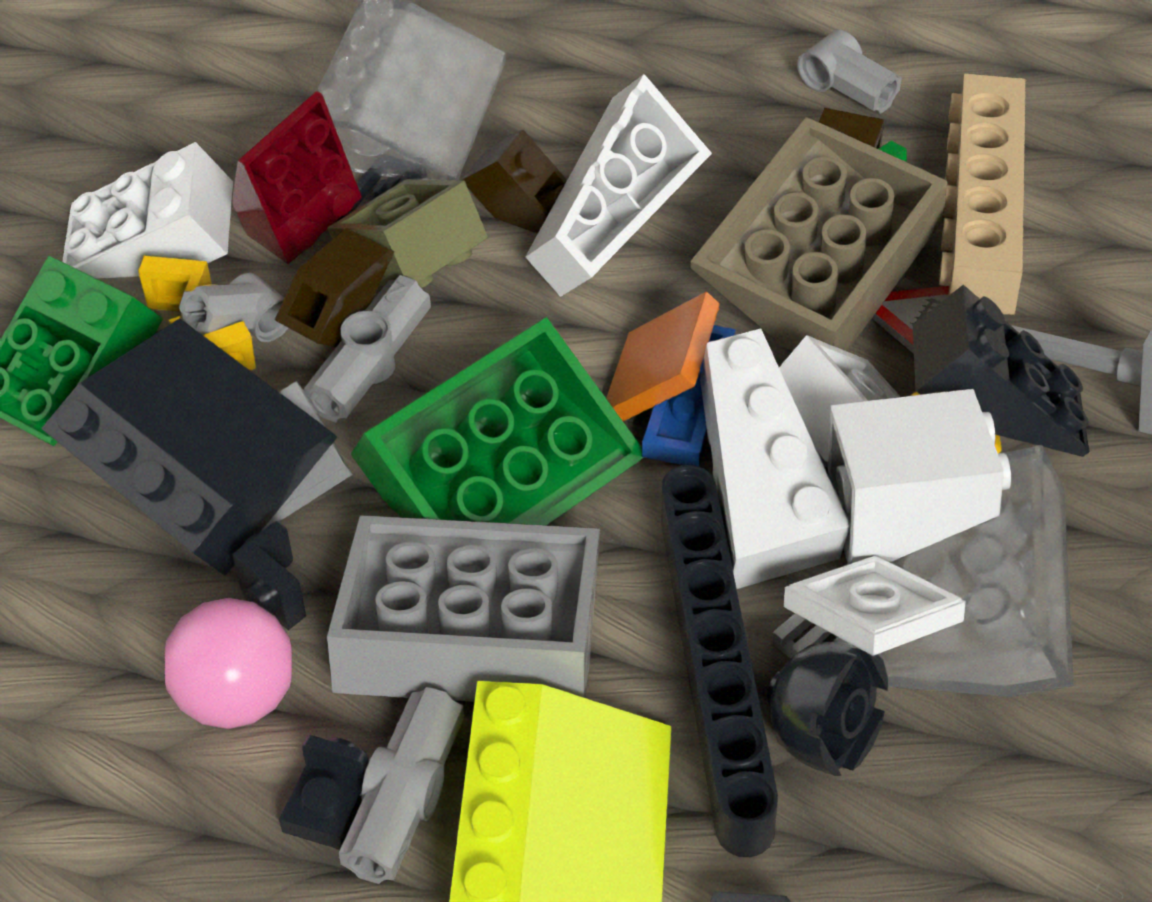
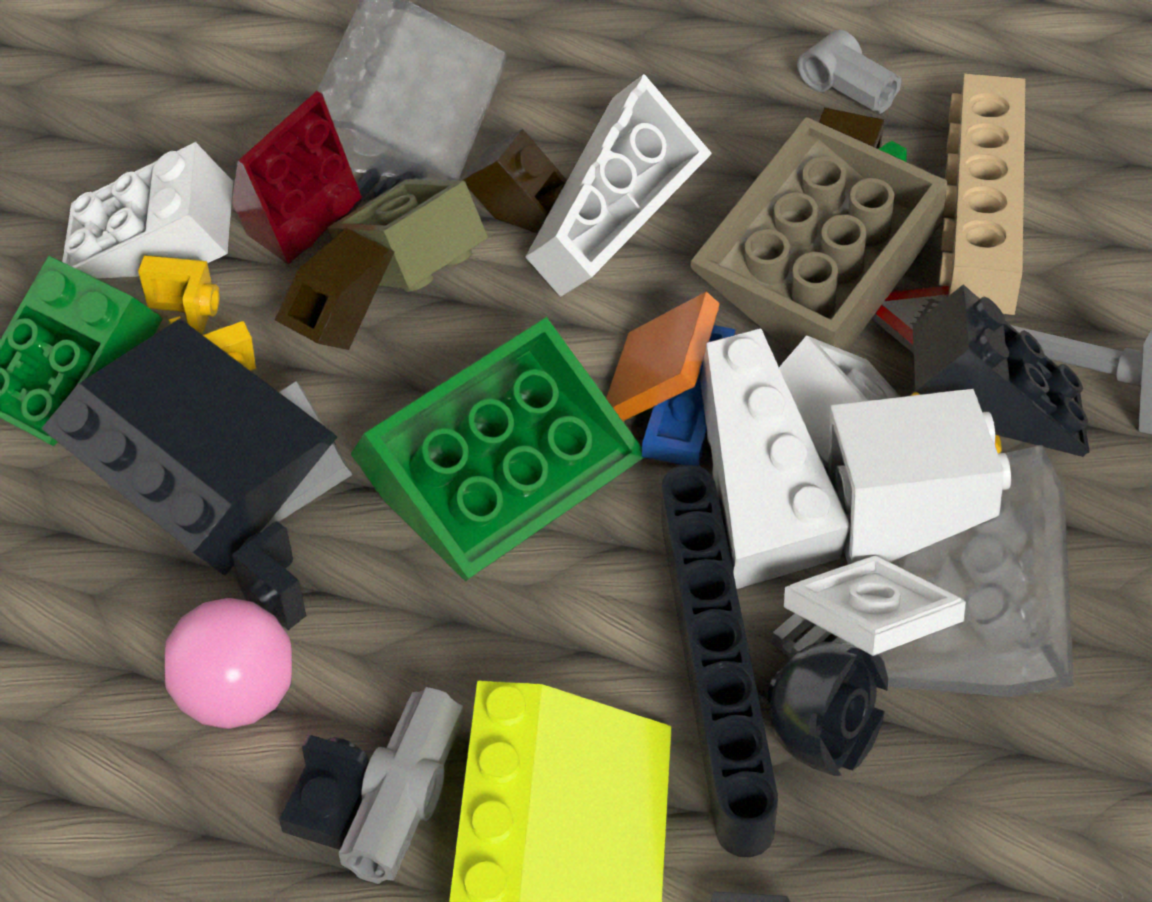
light grey piece [179,273,288,342] -> none
light grey piece [303,275,431,423] -> none
light grey slope [327,516,600,702] -> none

